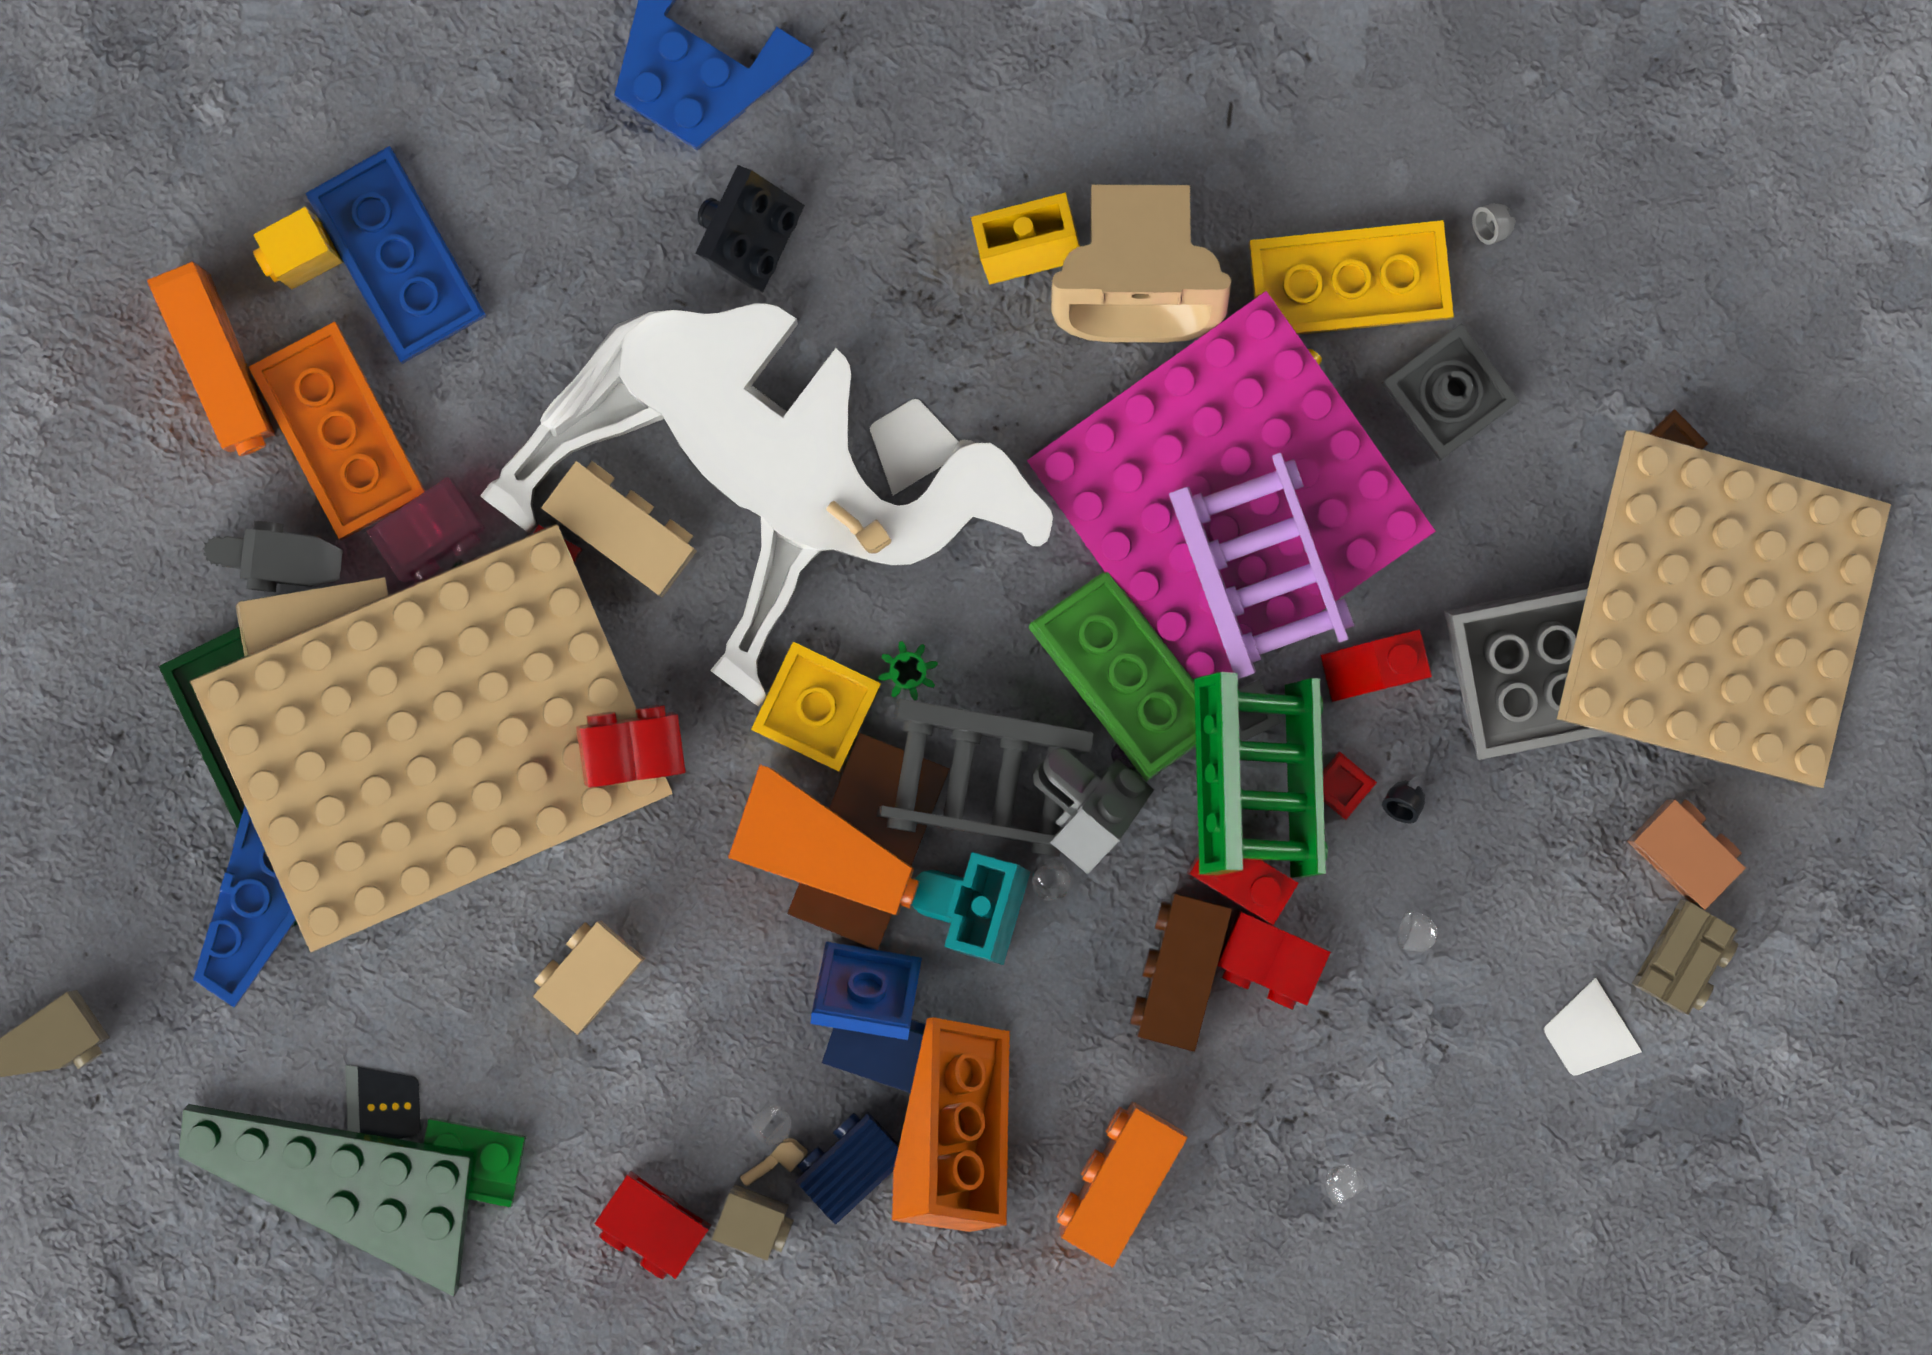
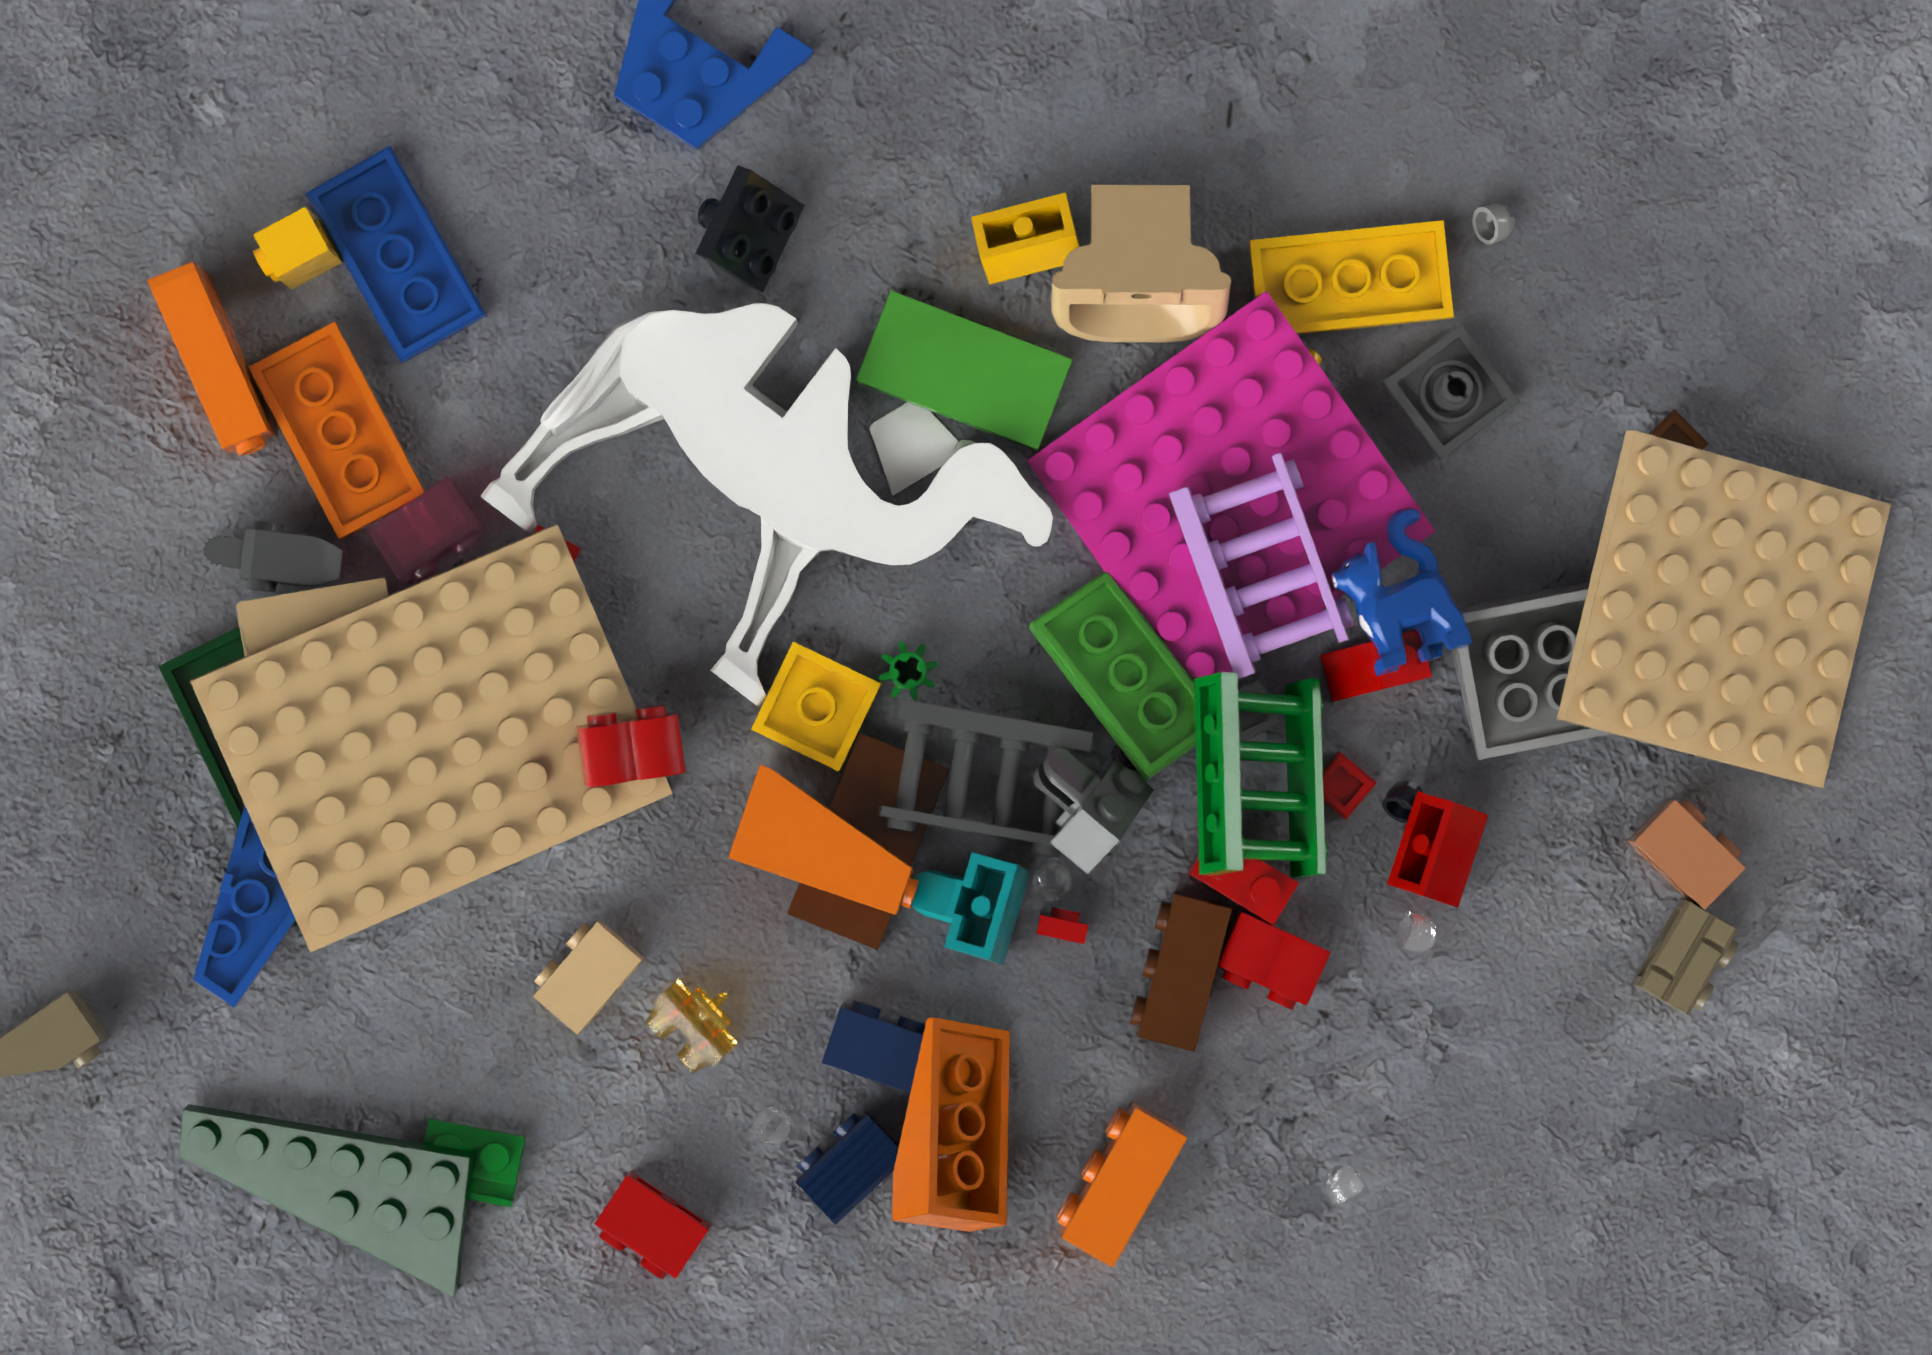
black sticker [345,1065,421,1139] -> none
tan brick [541,461,697,598] -> none
dark tan brick [711,1184,794,1261] -> none
tan hand [740,1138,808,1186] -> none
blue tile [810,942,922,1040] -> none
tan hand [826,501,891,554] -> none
white sticker [1544,978,1642,1076] -> none
none -> clear yellow hips [646,979,738,1073]
none -> bright green tile [856,290,1073,452]
none -> red plate [1036,906,1089,944]
none -> blue animal [1332,508,1472,676]
none -> red brick [1387,791,1489,908]

